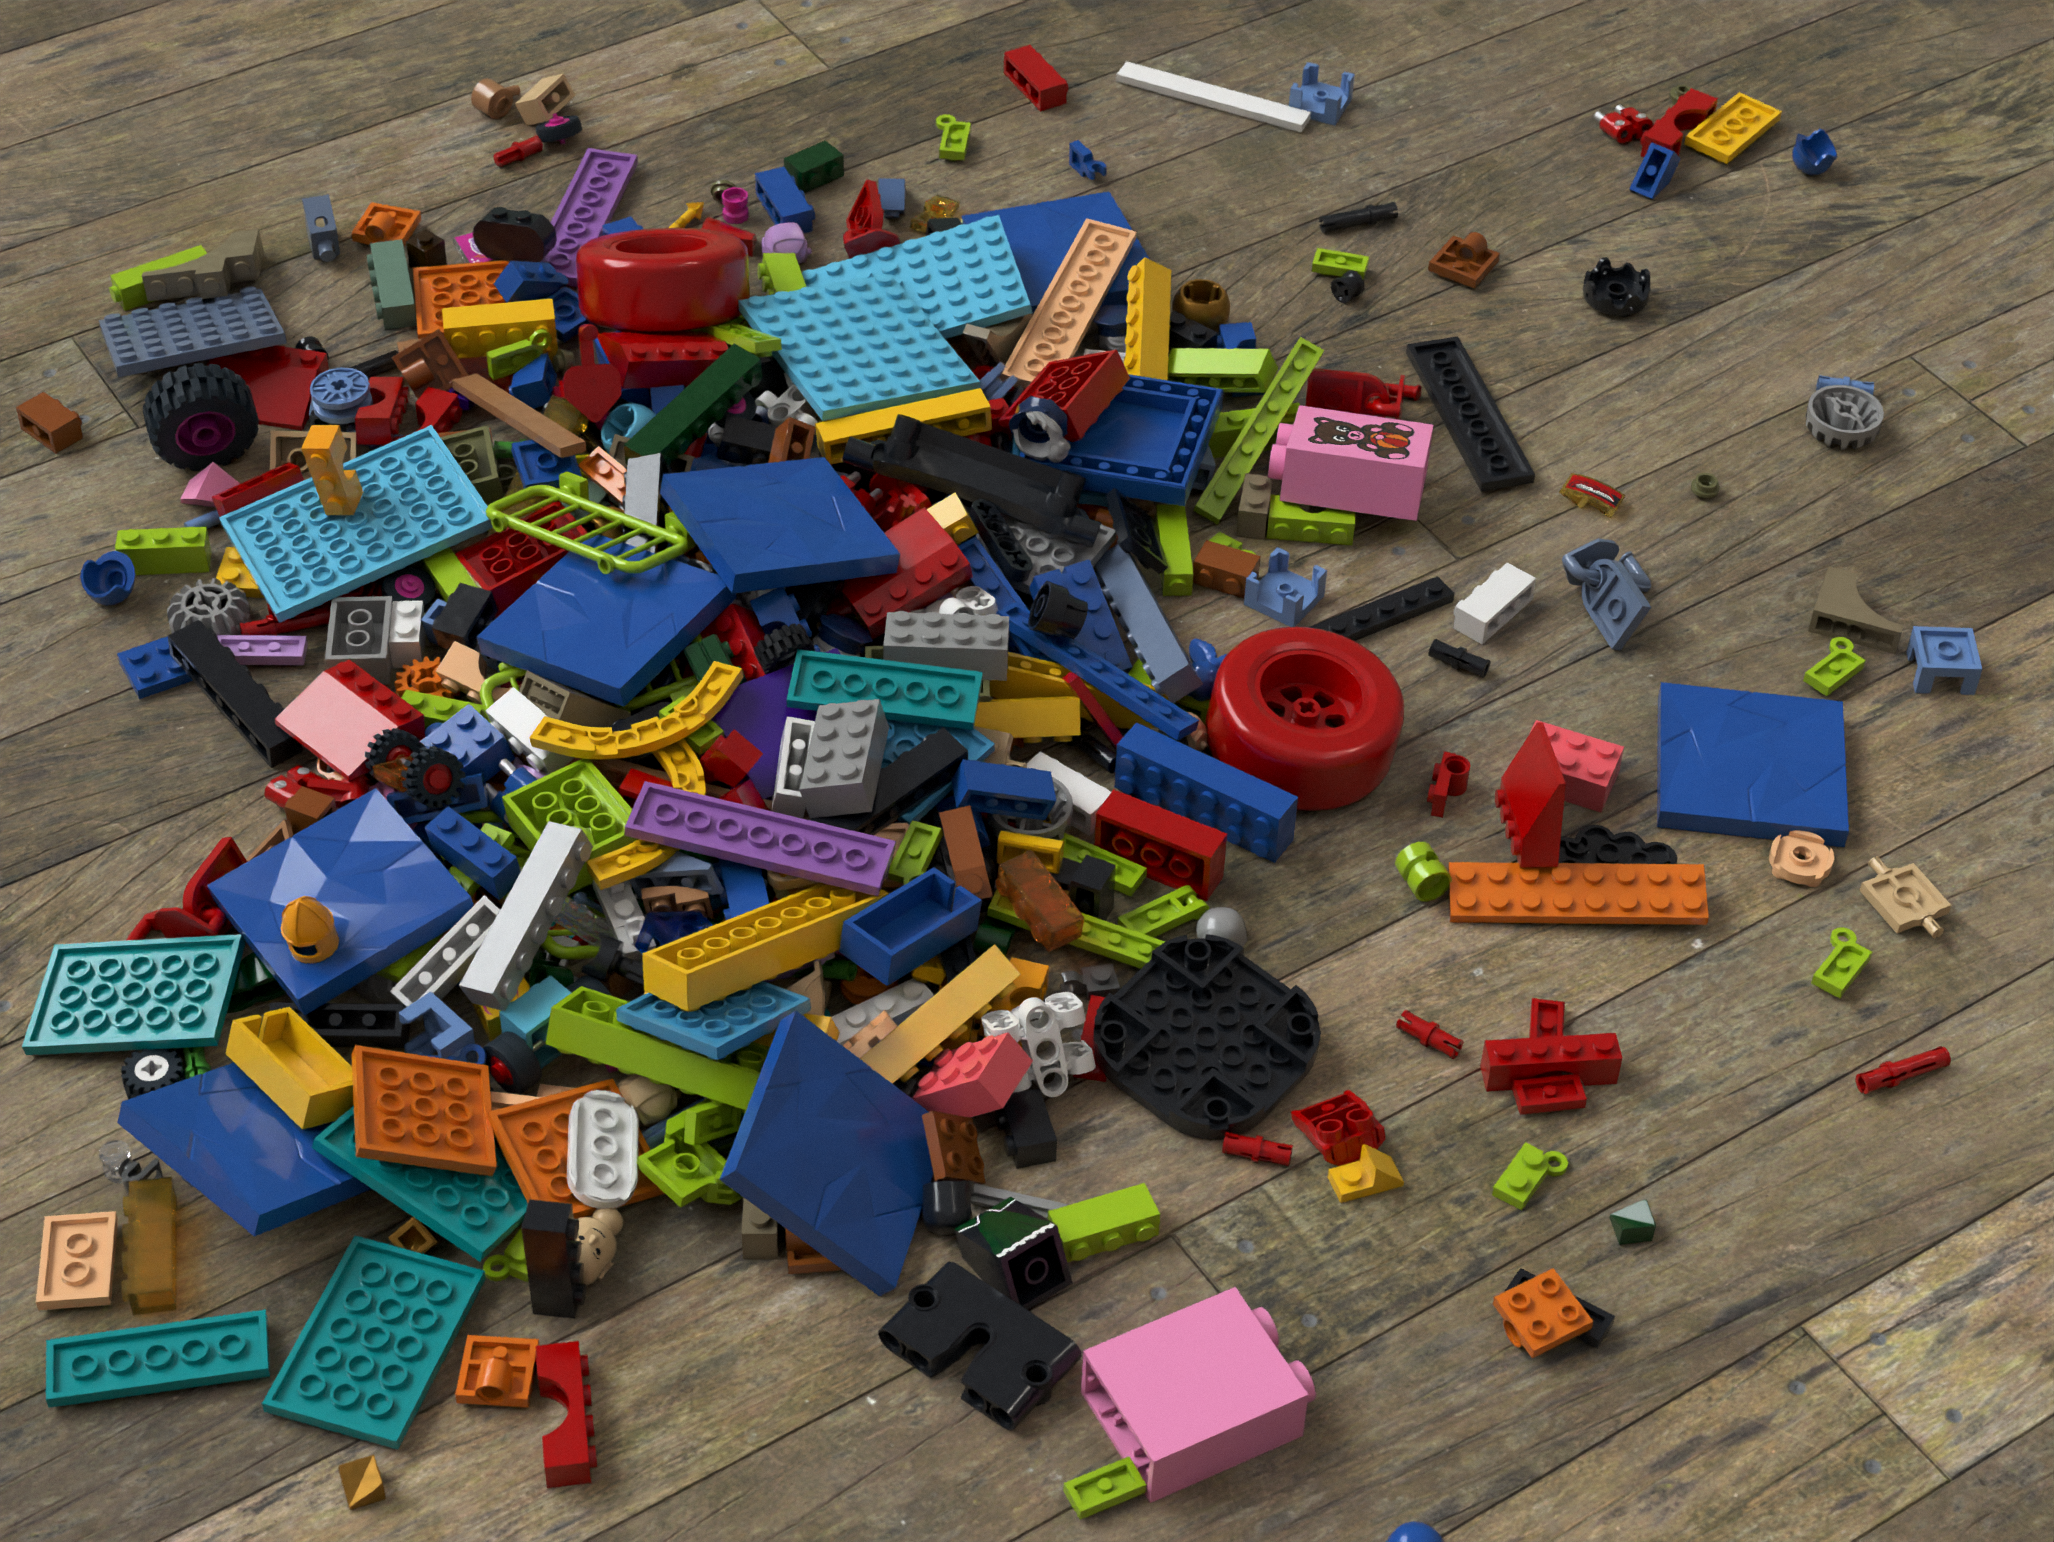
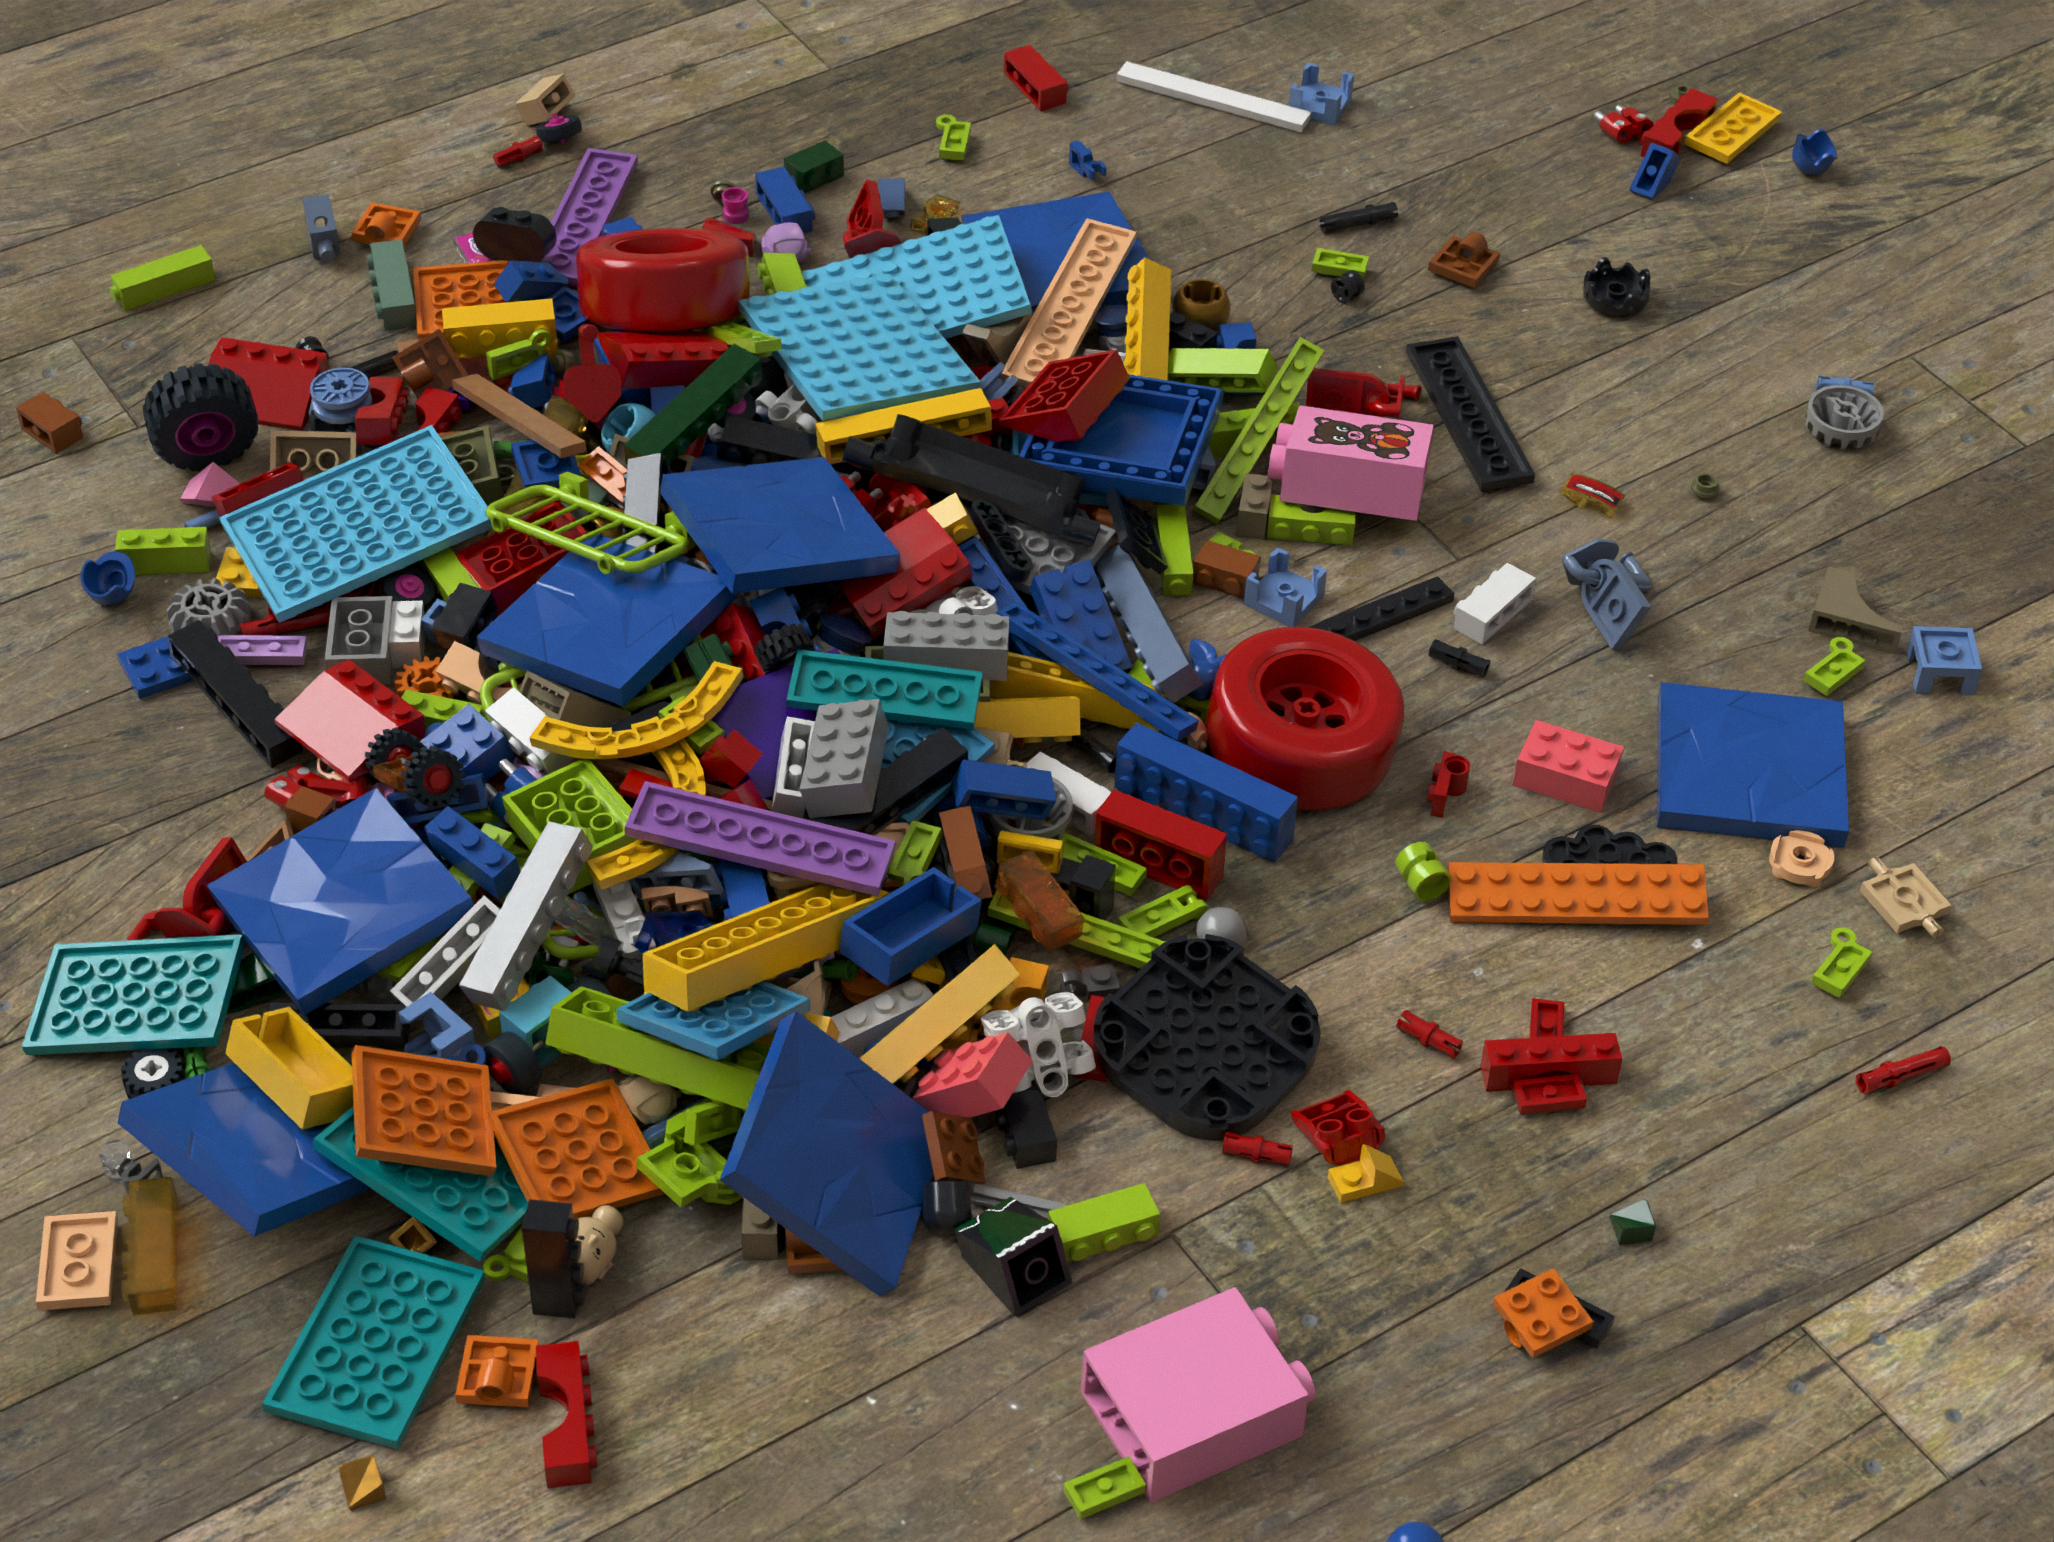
teal plate [46,1309,270,1408] -> none
sand blue plate [99,287,287,377] -> none
dark tan arch [142,229,264,301] -> none
light orange helmet [281,896,339,963] -> none
light orange arch [301,425,363,515] -> none
dark brown brick [406,229,447,269] -> none
medium nougat piece [471,78,520,119] -> none
white tile [567,1090,639,1209] -> none
yellow piece [668,202,704,228] -> none
dark orange brick [768,417,816,463] -> none
light nougat plate [842,1010,897,1058] -> none
black connector [878,1261,1082,1430] -> none
piece [1009,396,1070,463] -> none
black piece [1028,581,1088,639] -> none
red tile [1062,672,1124,750] -> none
lime hinge [1492,1142,1568,1210] -> none
red slope [1495,722,1566,868] -> none

